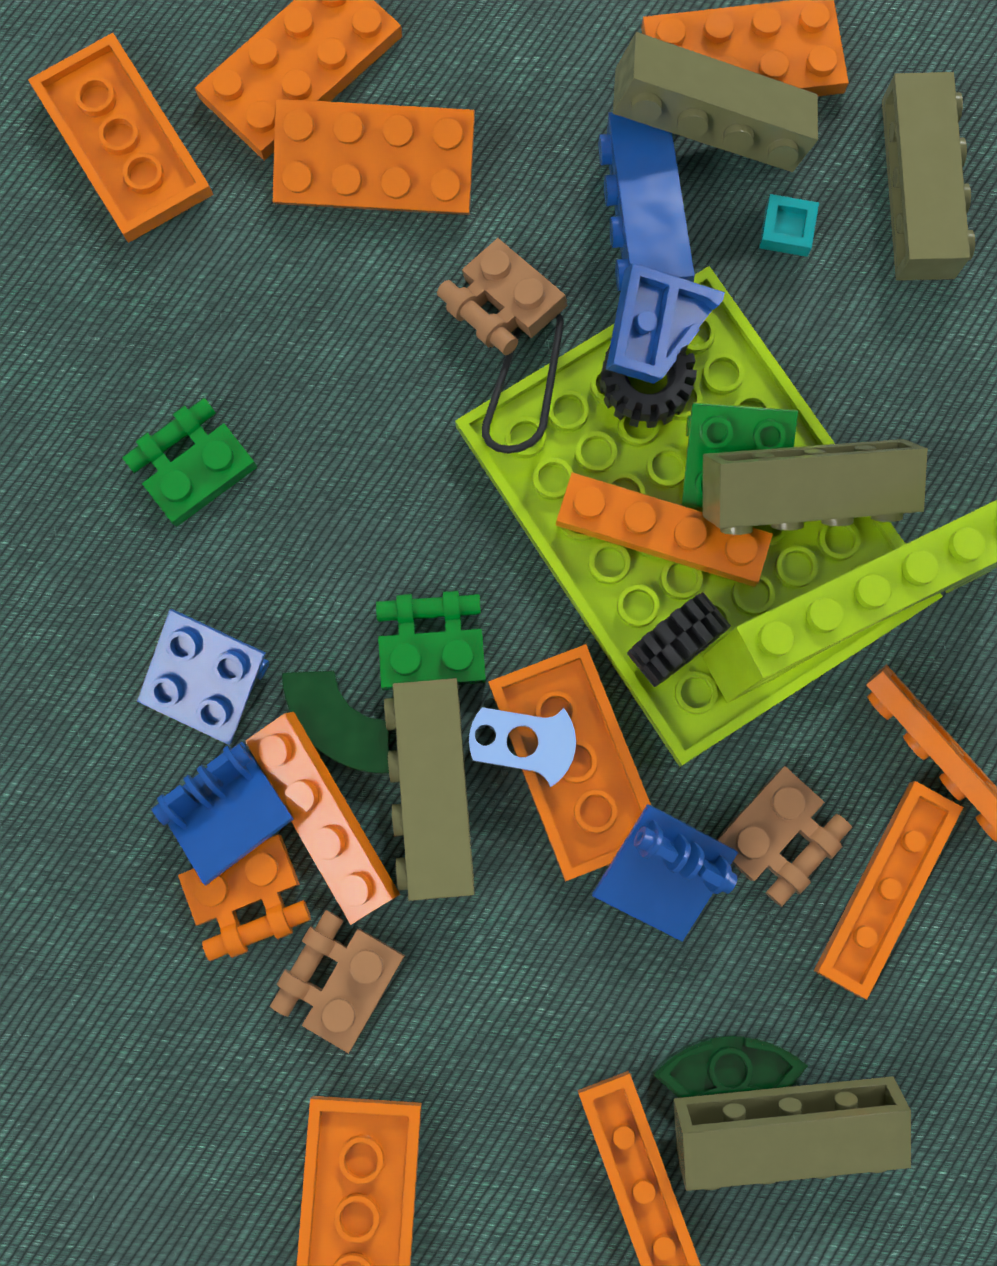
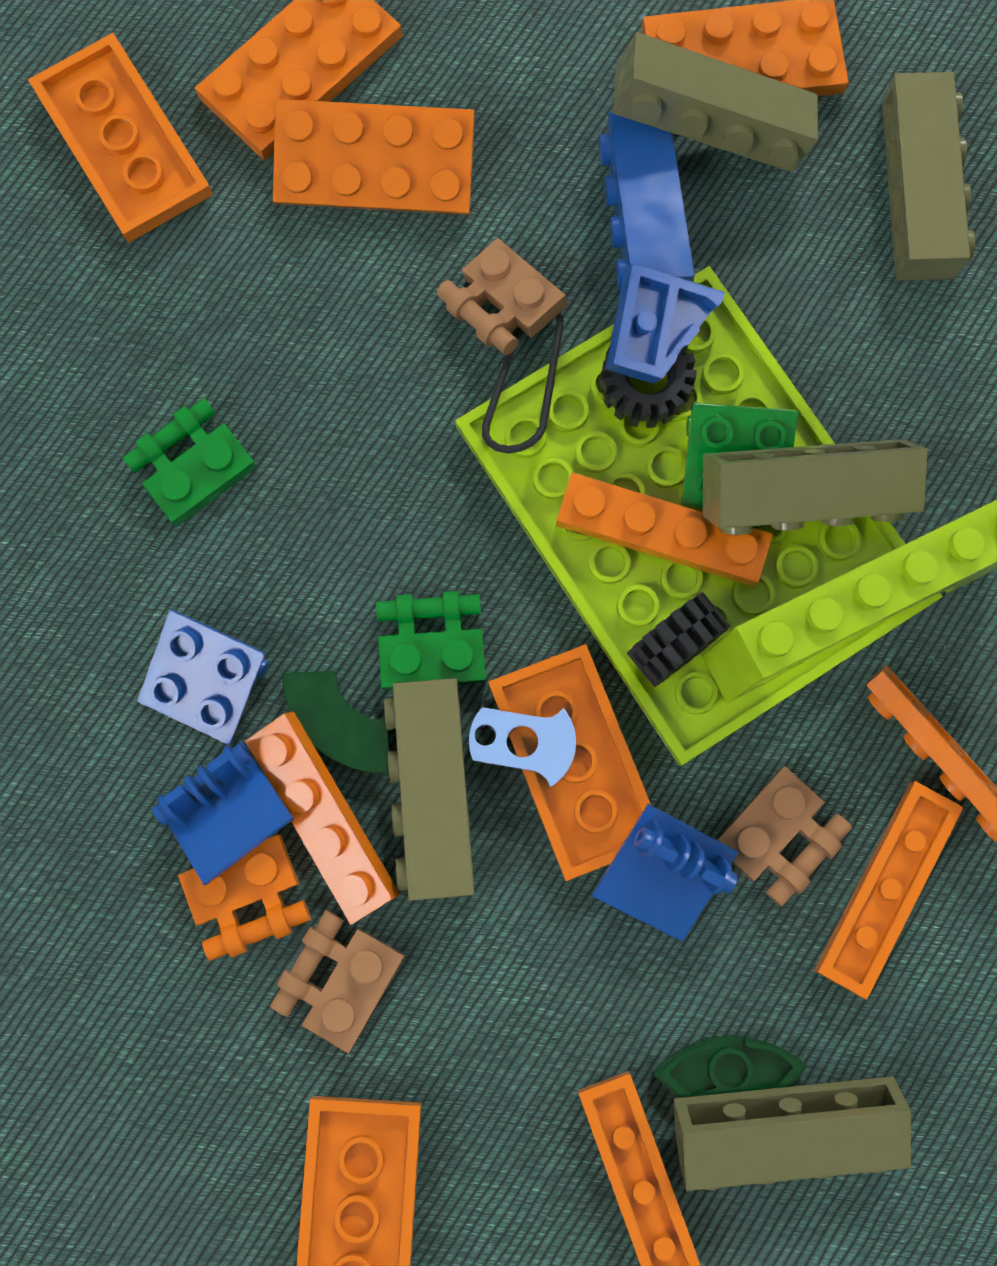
teal plate [759,194,819,257] -> none

